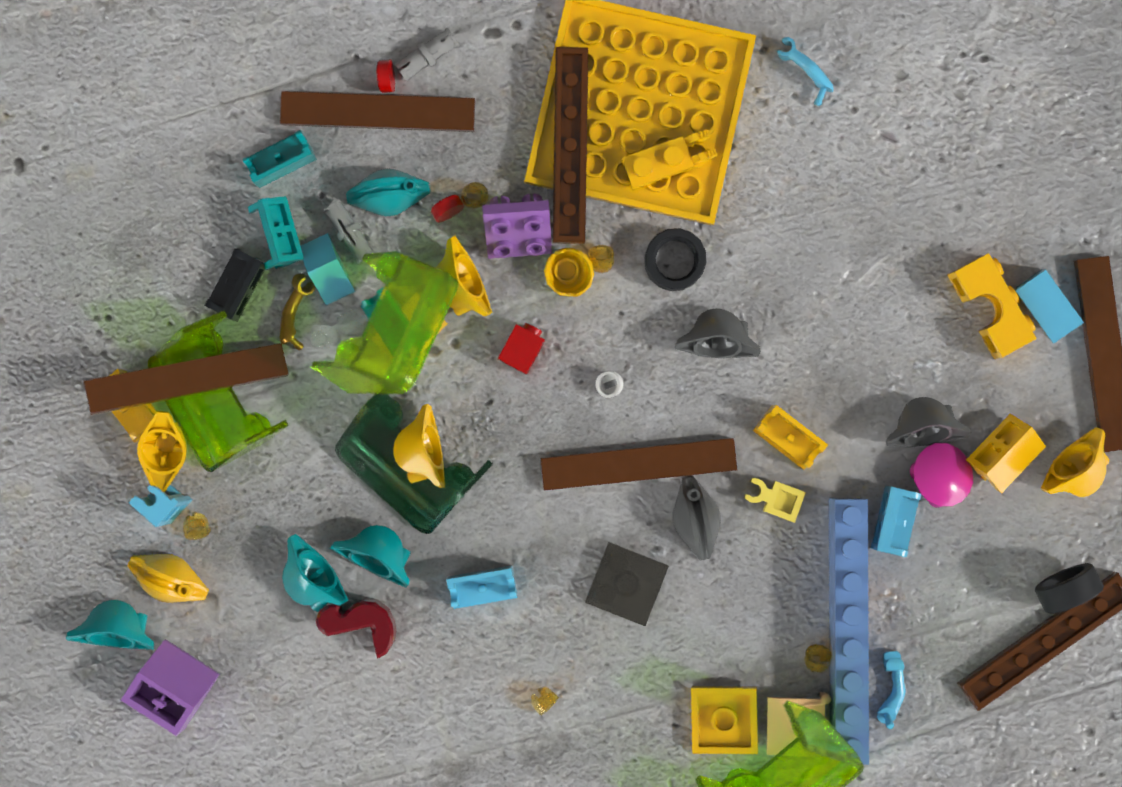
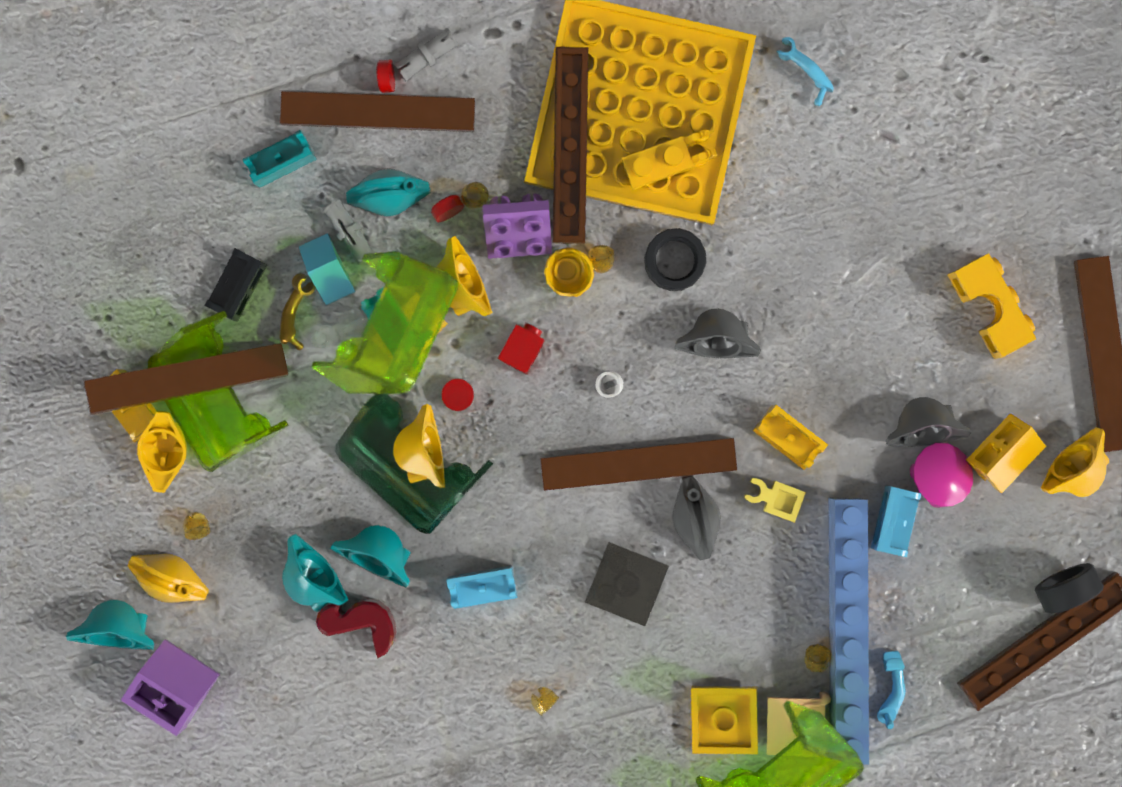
medium azure hinge [129,485,193,527] -> none
teal hinge [247,196,304,270] -> none
medium azure hinge [1015,269,1084,344] -> none
none -> red tile [441,379,474,411]

